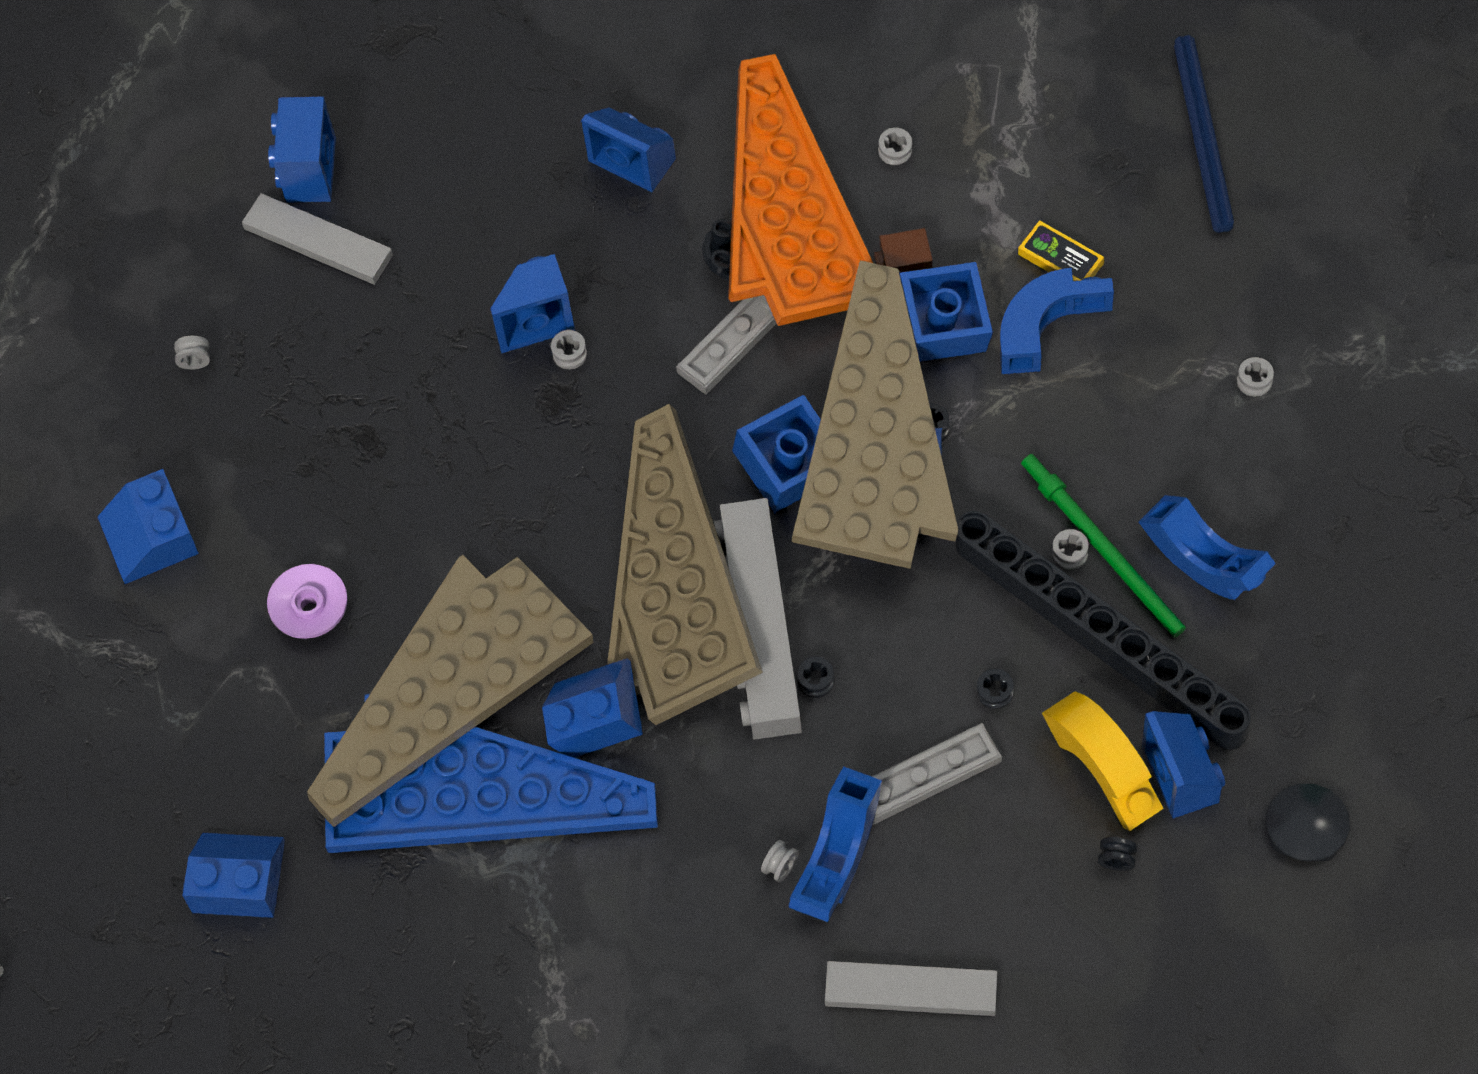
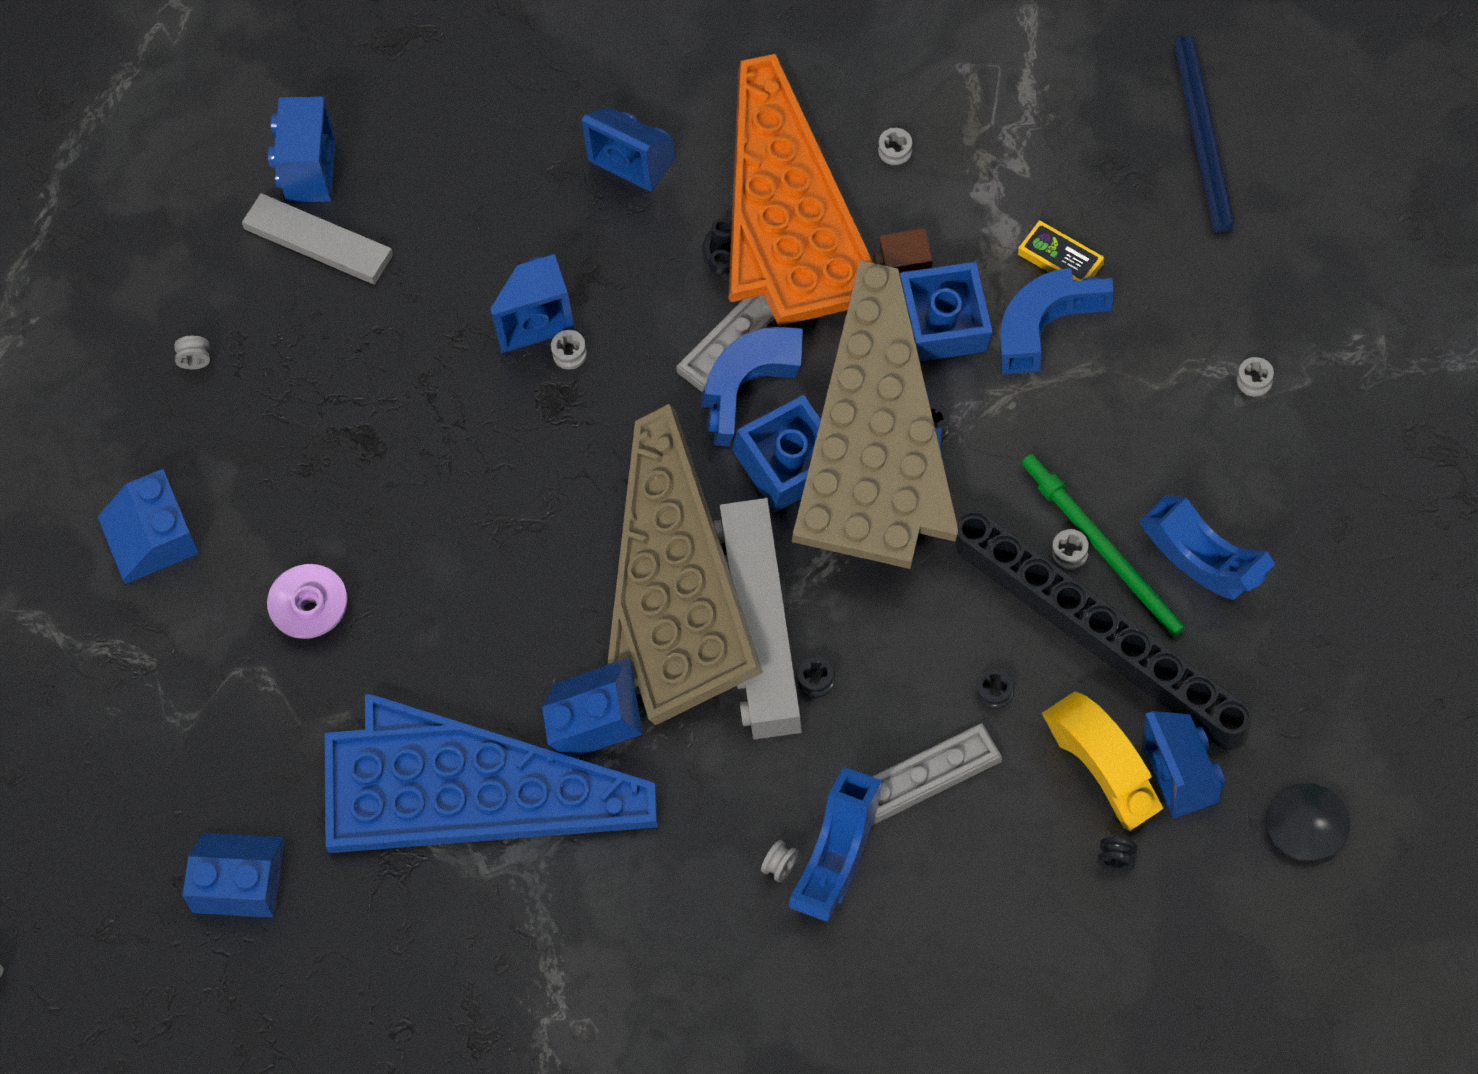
dark tan wing [307,555,593,827] -> none
light grey tile [825,961,997,1016] -> none
none -> blue arch [700,327,803,447]

